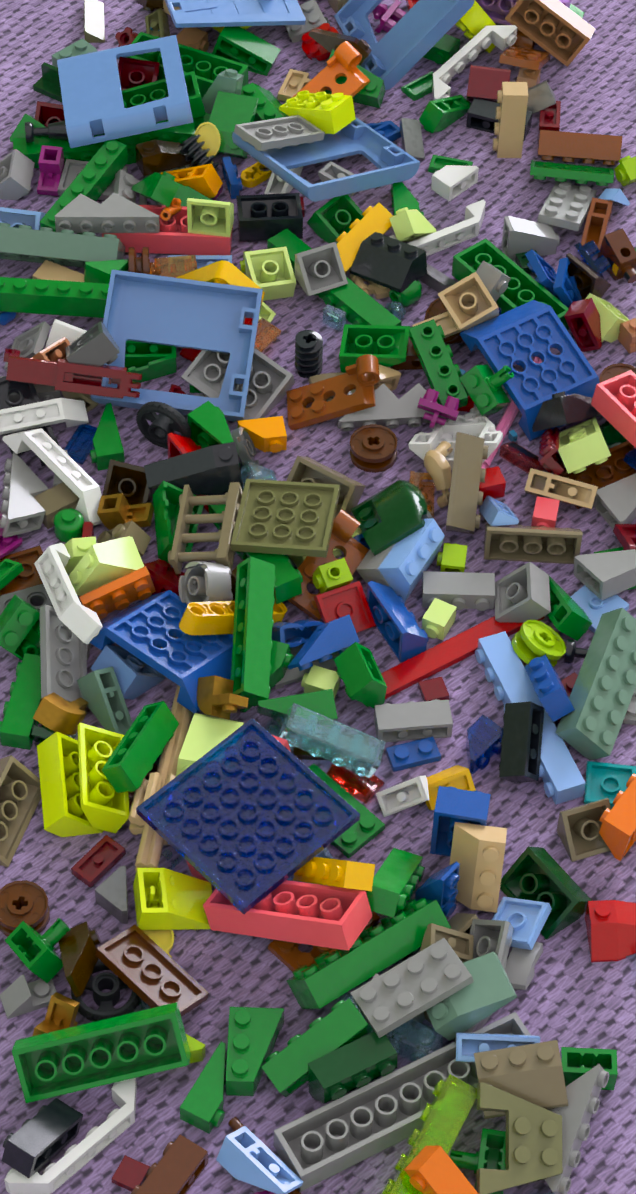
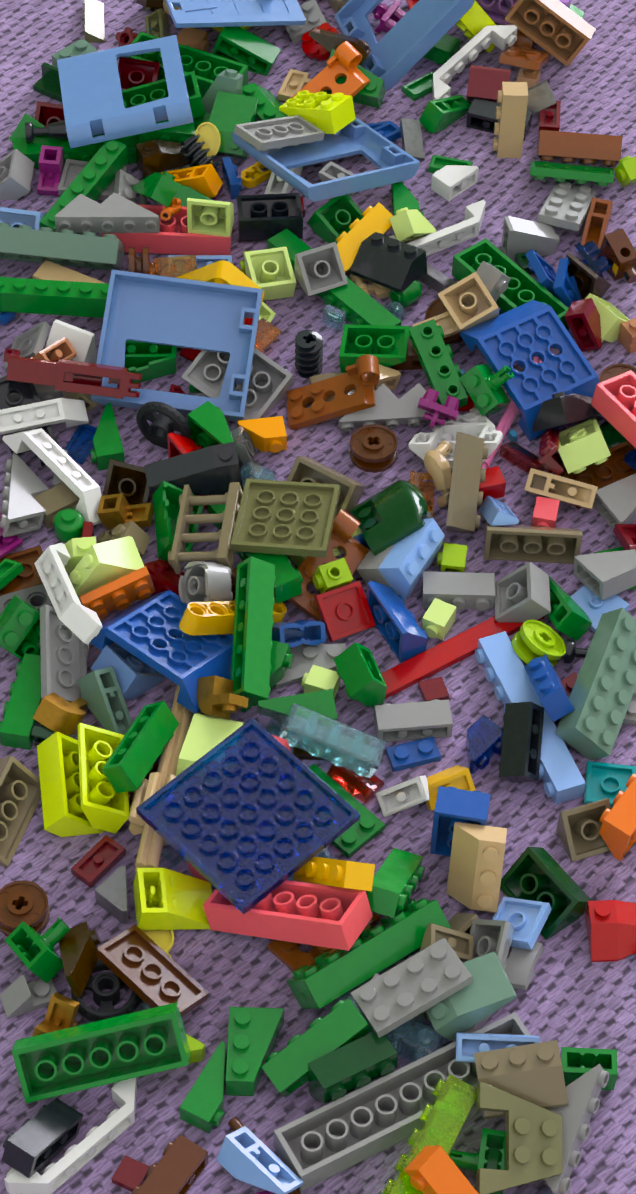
dark grey slope [65,321,120,366] -> none
green slope [84,259,129,284] -> none
blue slope [288,615,360,671] -> none
blue slope [415,862,460,917] -> none
light blue slope [598,188,630,206] -> none

